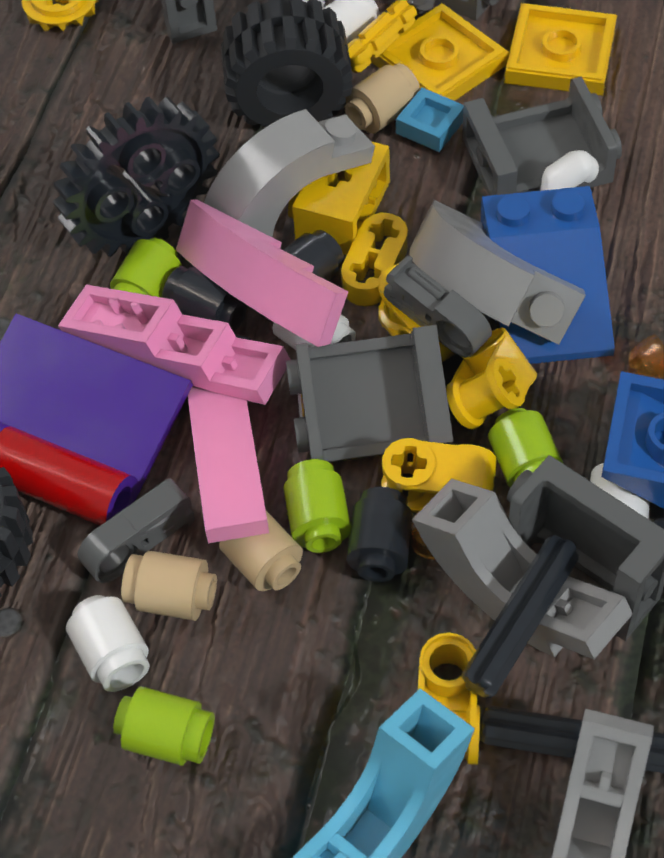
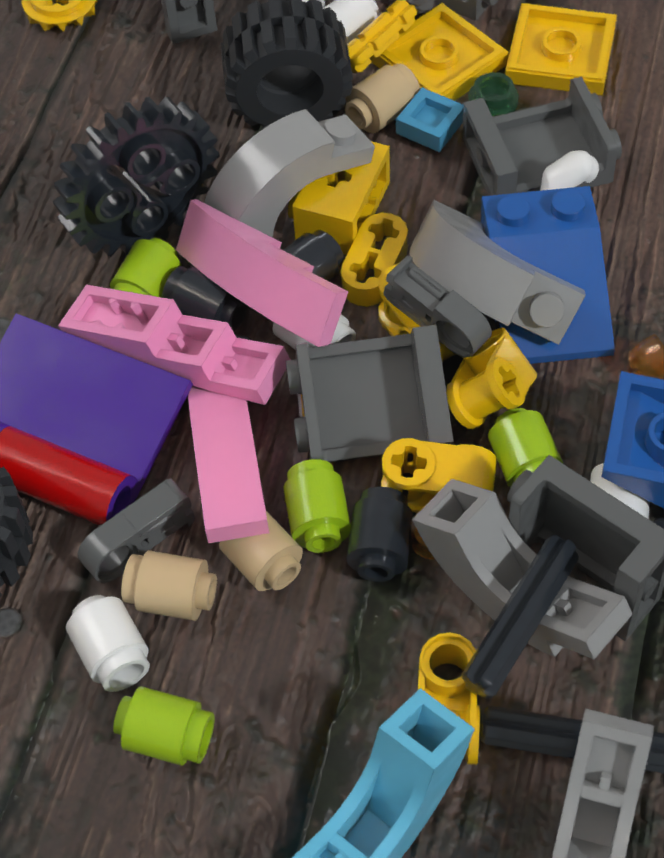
none -> clear green plate [468,72,519,117]

